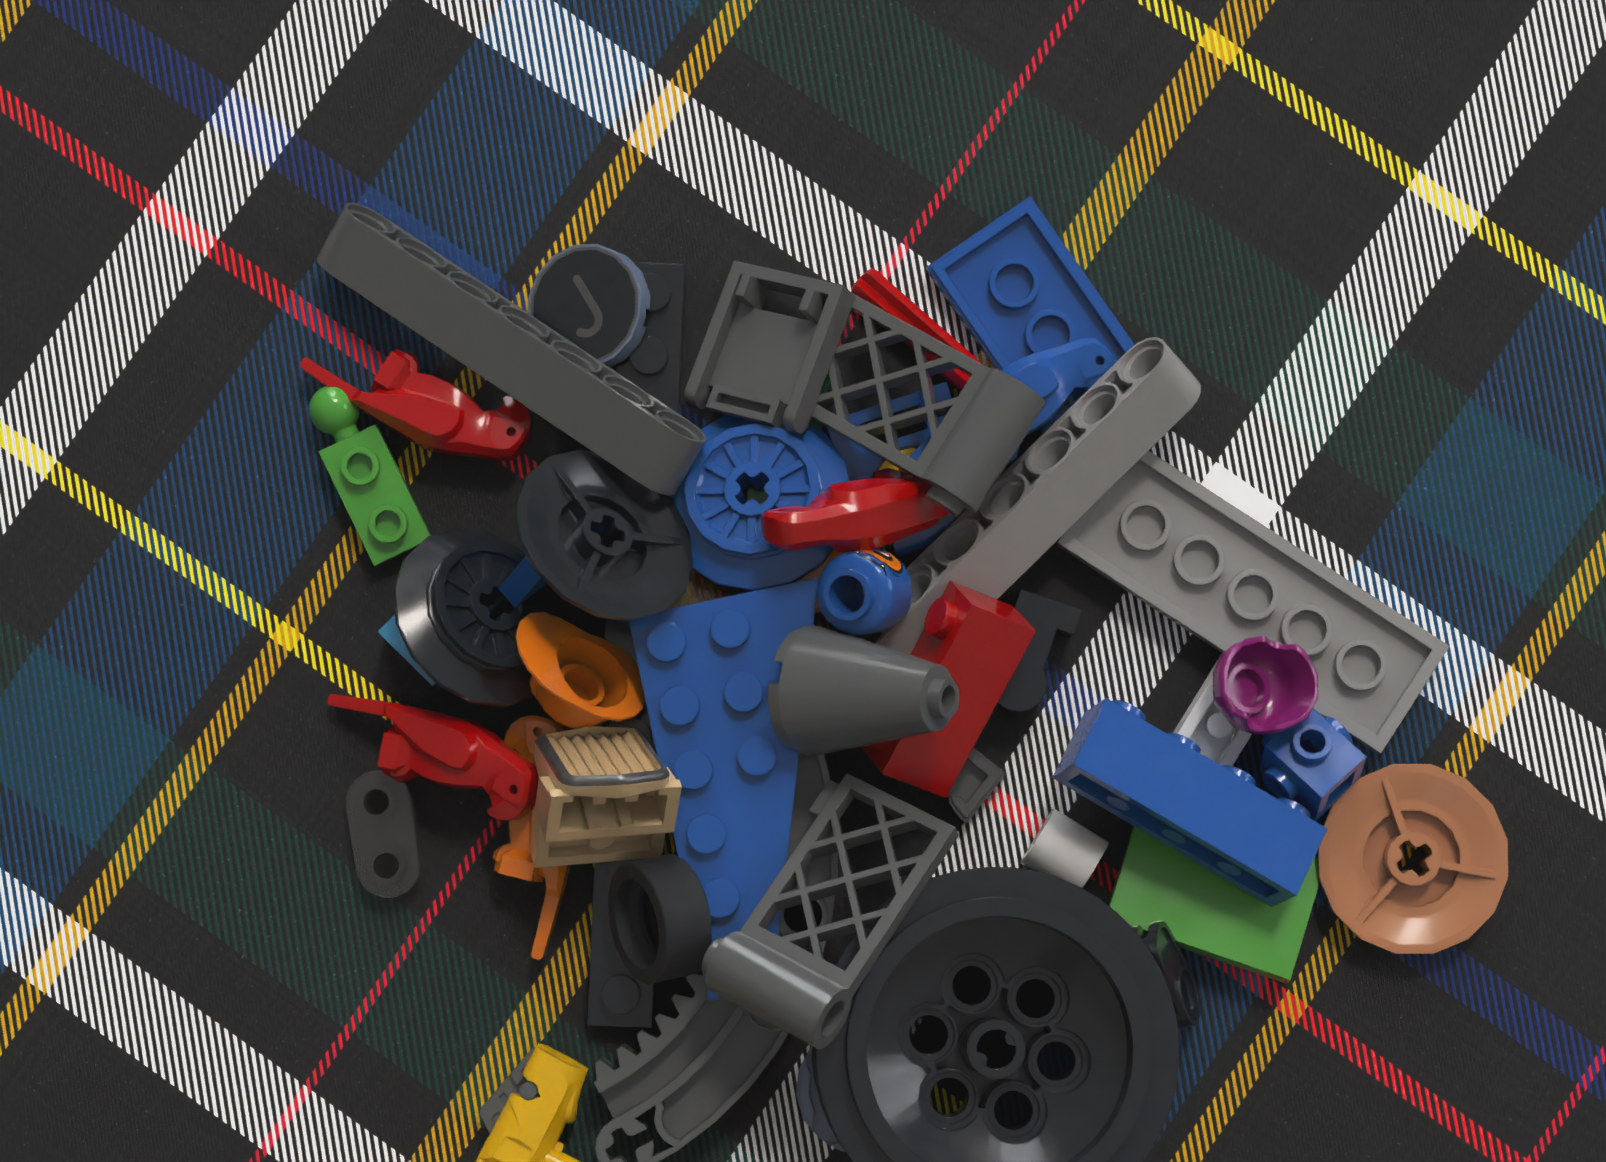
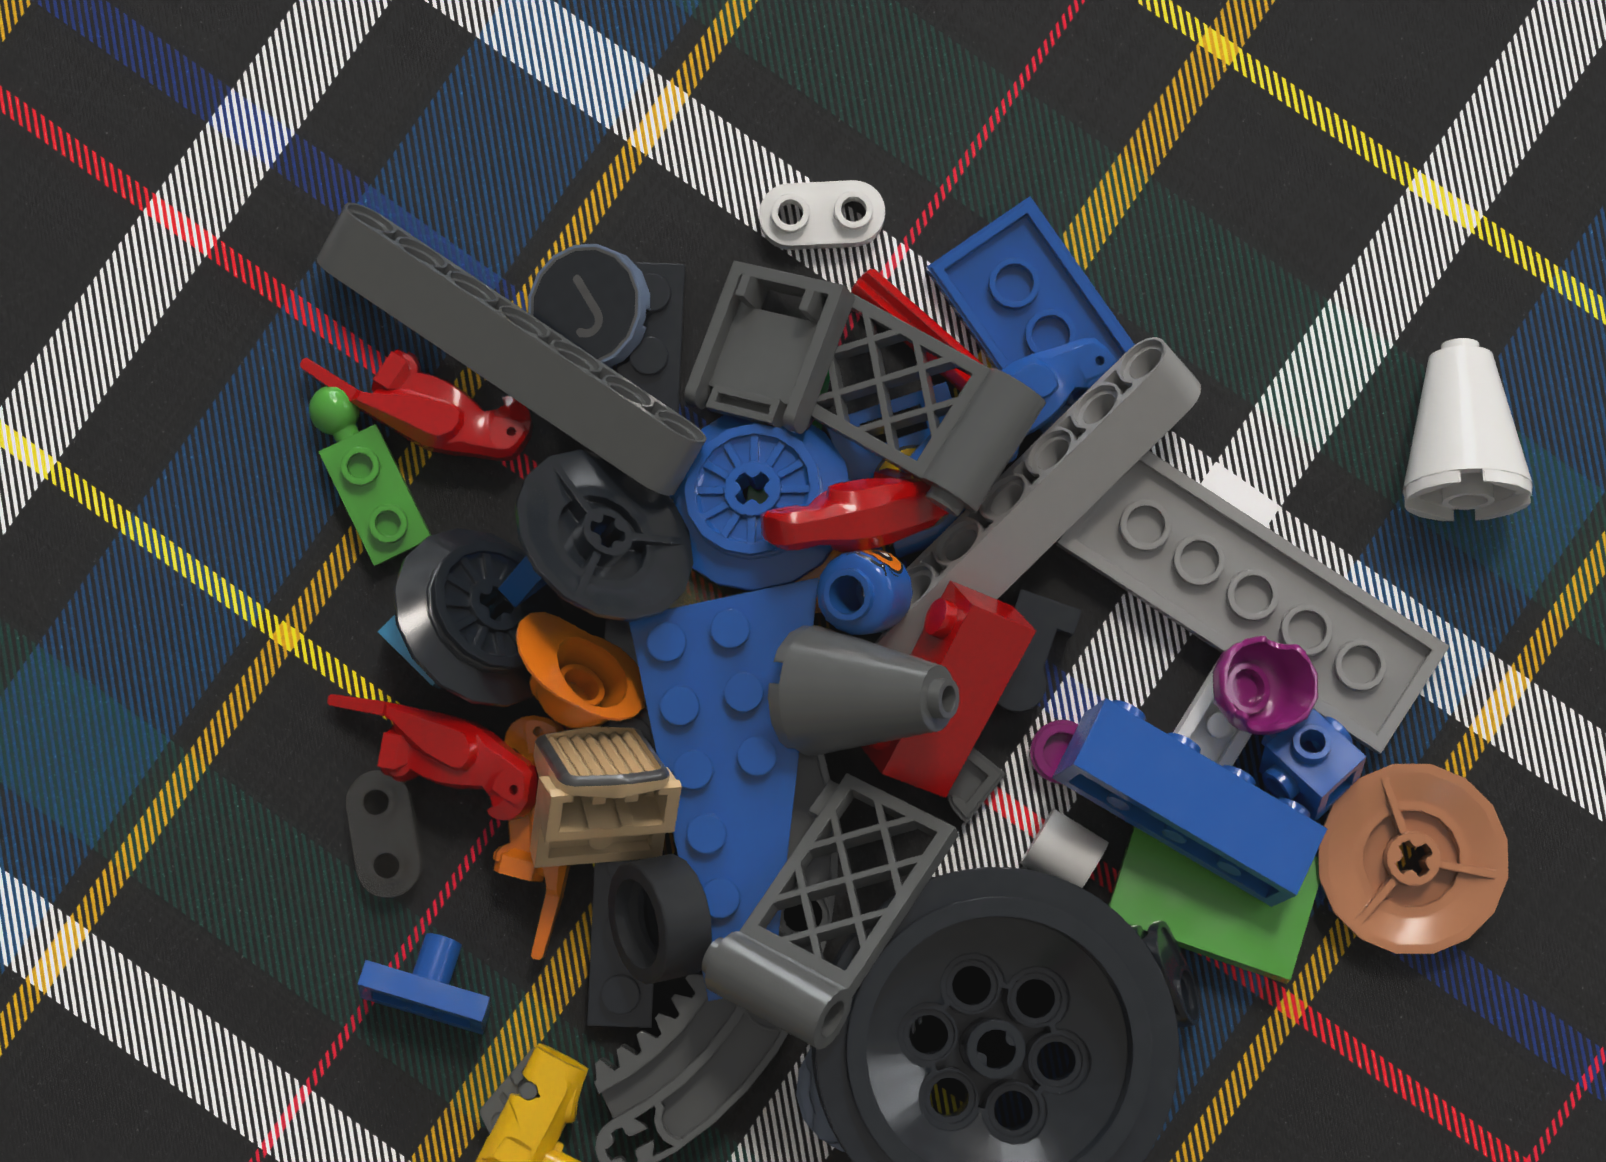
none -> blue tile [358,933,491,1035]
none -> white plate [759,180,885,250]
none -> magenta tile [1029,720,1078,784]
none -> white cone [1403,338,1533,521]

